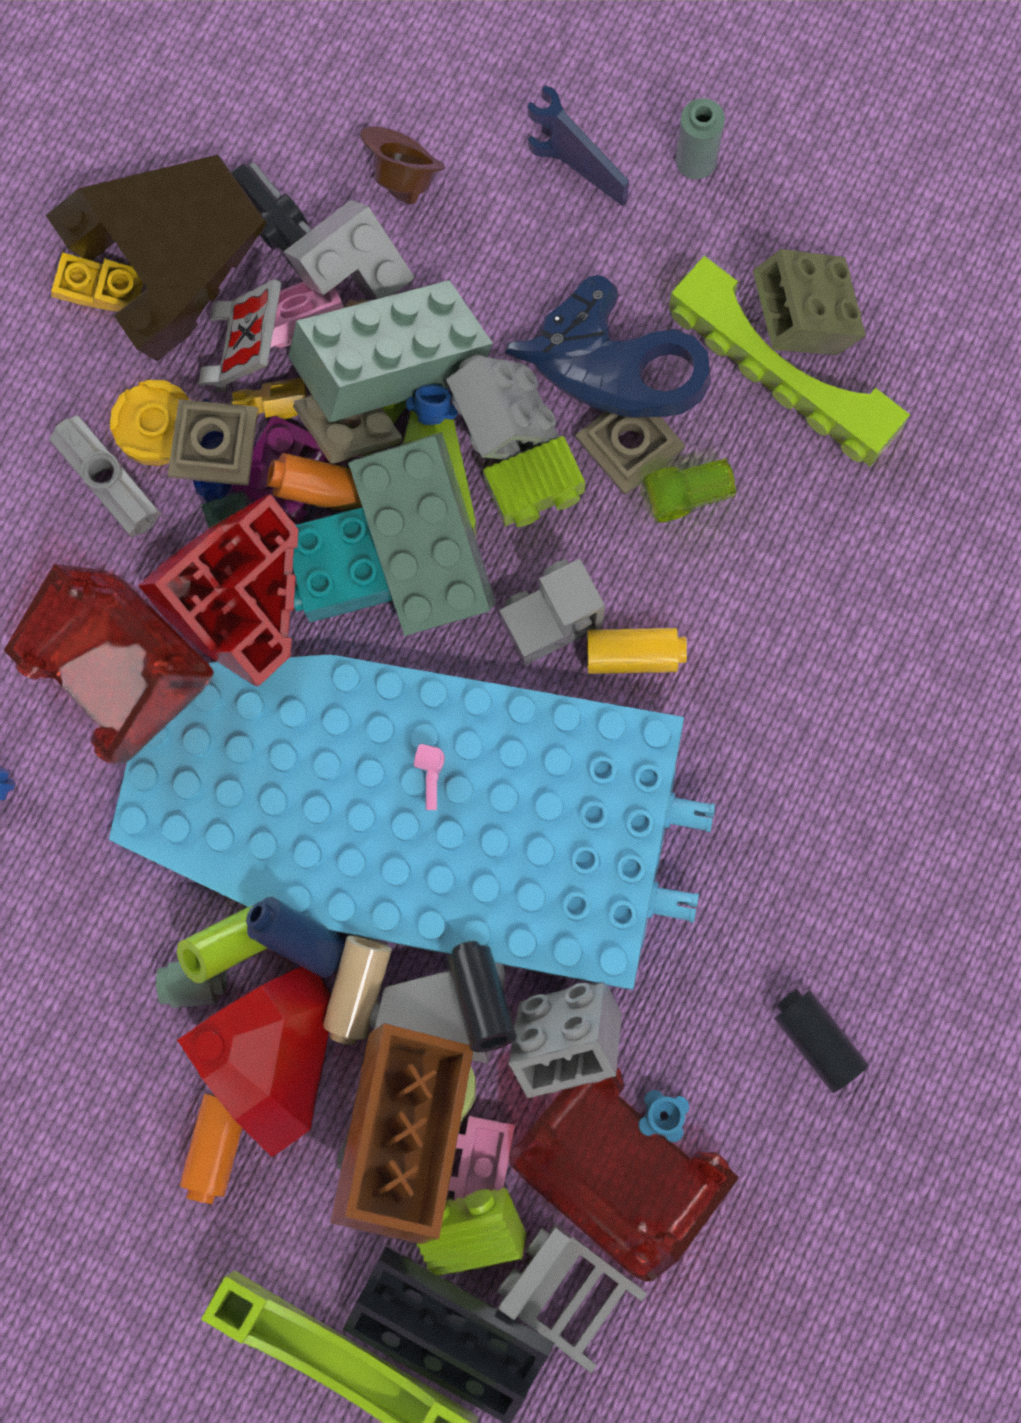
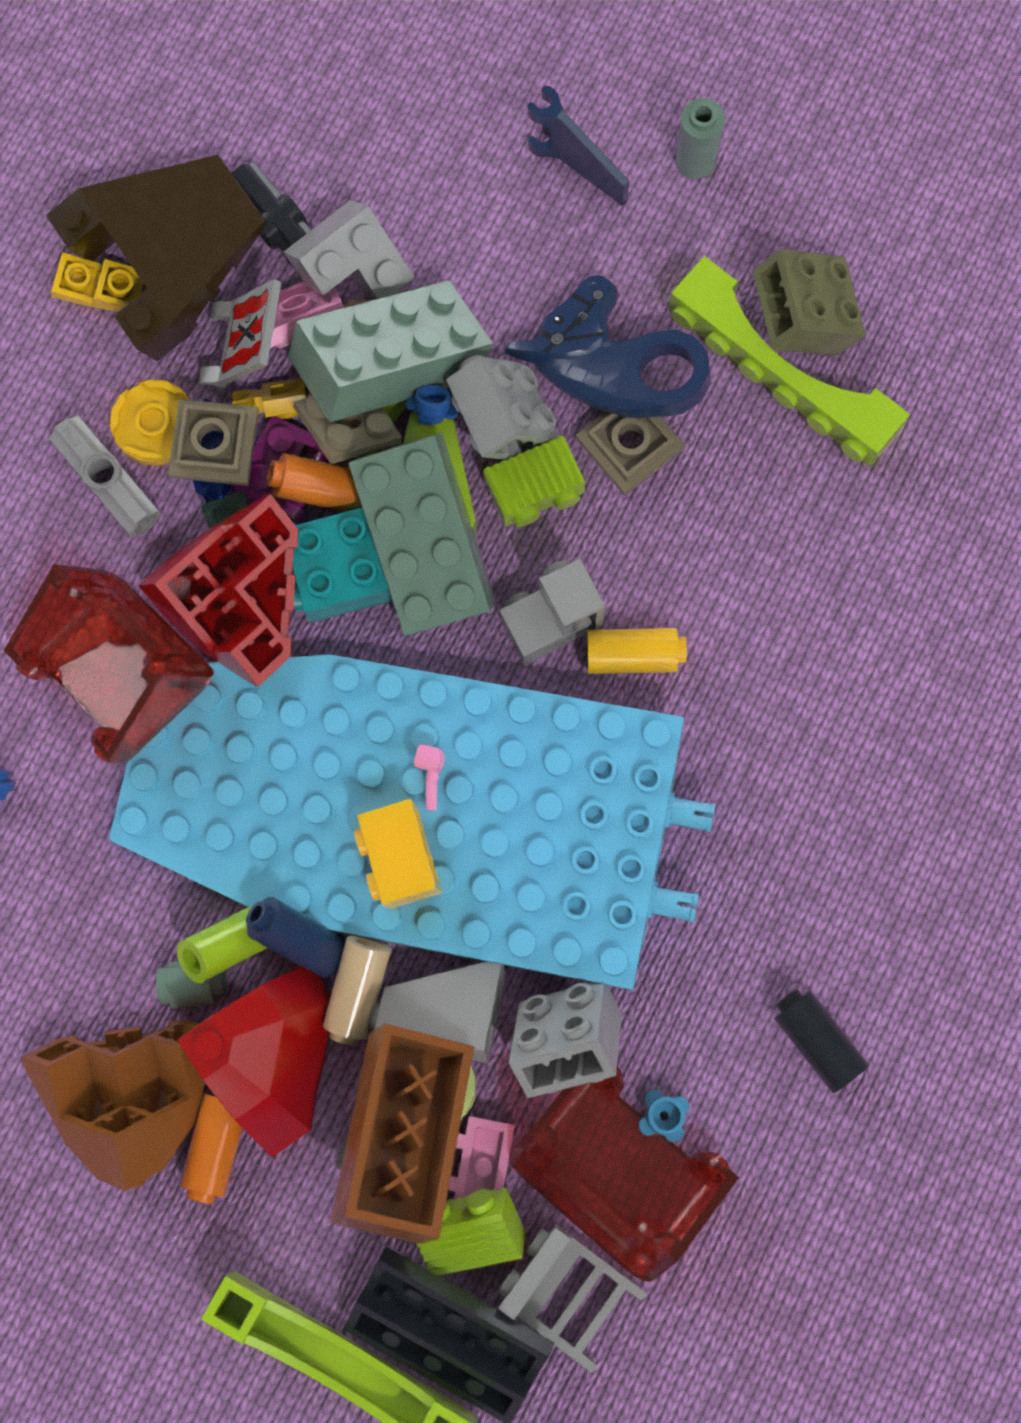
reddish brown piece [360,126,445,205] -> none
black brick [446,941,517,1053] -> none
clear neon green piece [643,458,737,523] -> none
none -> dark orange brick [21,1019,205,1191]
none -> yellow brick [354,798,442,910]

